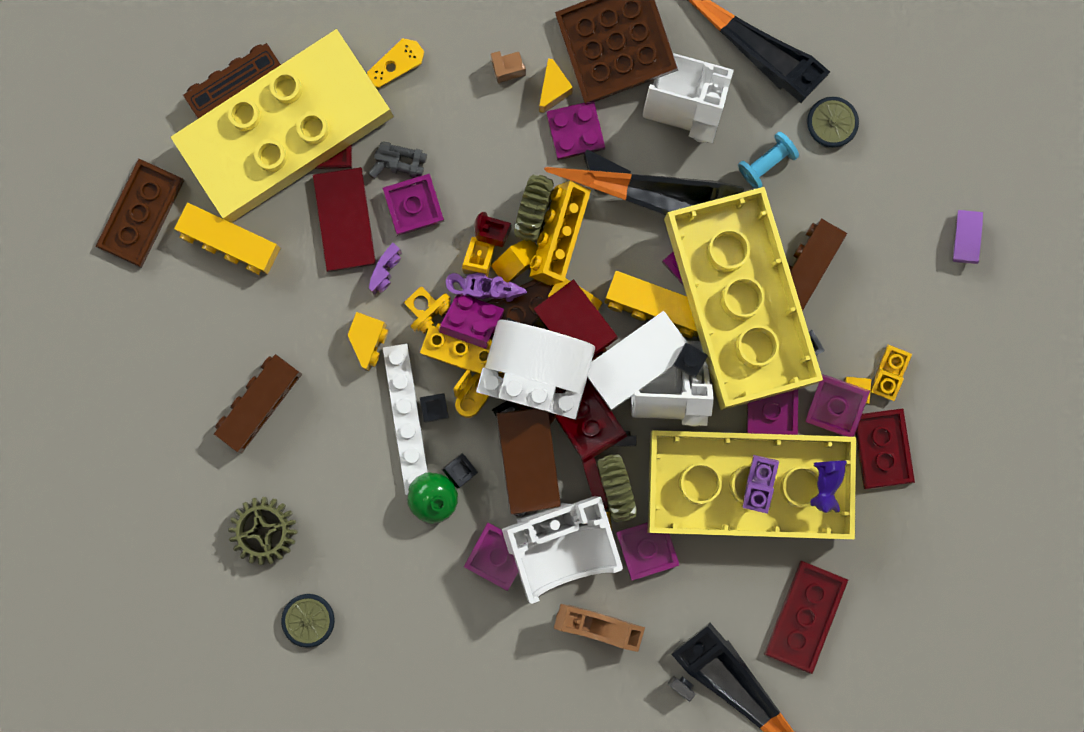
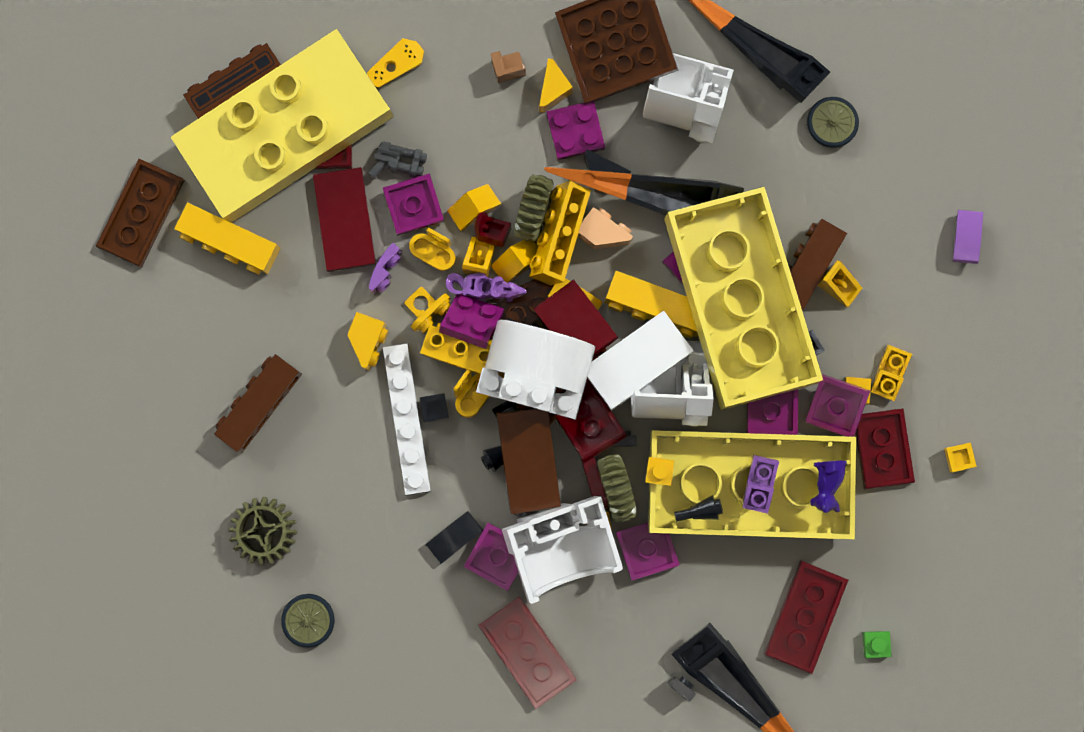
green cylinder [407,472,458,524] -> none
black plate [442,453,478,489] -> none
medium nougat arch [554,604,645,652] -> none
black plate [672,343,708,378] -> none
medium azure hose [738,132,799,189] -> none
none -> yellow bracket [409,227,456,271]
none -> black slope [426,511,483,564]
none -> yellow slope [447,184,502,231]
none -> dark red tile [478,596,577,710]
none -> black cone [481,446,503,472]
none -> light nougat slope [577,207,633,249]
none -> yellow plate [645,457,674,486]
none -> black cone [674,495,723,522]
none -> yellow slope [817,260,862,307]
none -> bright green plate [863,631,891,658]
none -> yellow plate [944,442,977,473]

